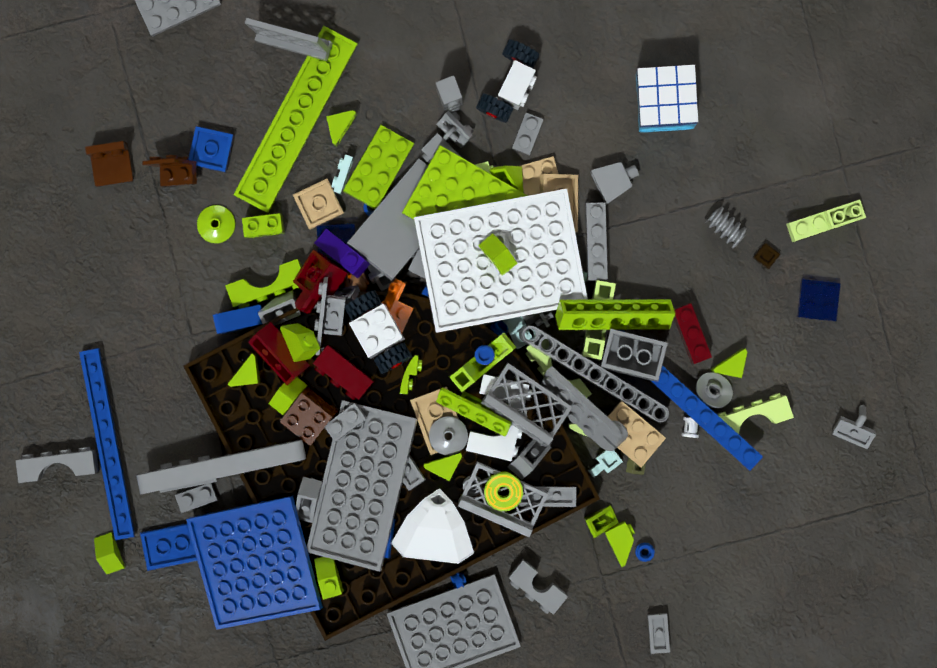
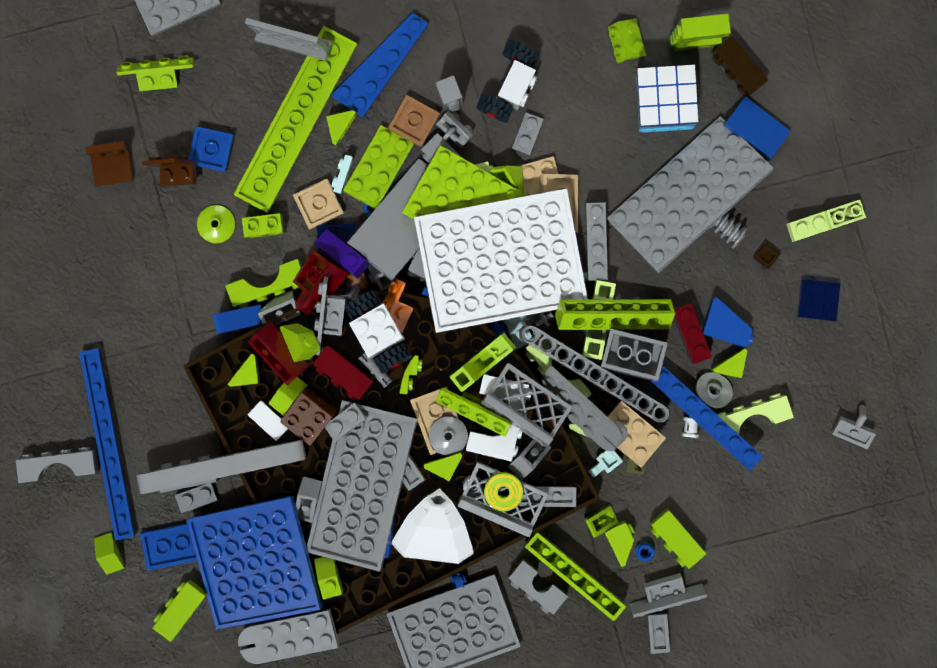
blue tile [475,345,495,365] -> none
lime slope [478,233,518,276] -> none
light grey torso [590,162,639,205] -> none
none -> lime bracket [116,56,195,91]
none -> lime brick [152,580,207,642]
none -> light grey plate [238,609,340,664]
none -> white tile [248,400,288,441]
none -> blue wing [332,13,428,118]
none -> light grey pin [359,353,393,388]
none -> medium nougat plate [388,95,440,148]
none -> lime brick [524,531,626,621]
none -> light grey plate [607,116,773,274]
none -> lime bracket [608,19,646,63]
none -> light grey bracket [629,573,707,617]
none -> lime brick [650,509,706,569]
none -> lime arch [669,13,731,52]
none -> blue slope [702,297,754,348]
none -> dark brown brick [712,36,768,97]
none -> blue tile [723,96,791,160]

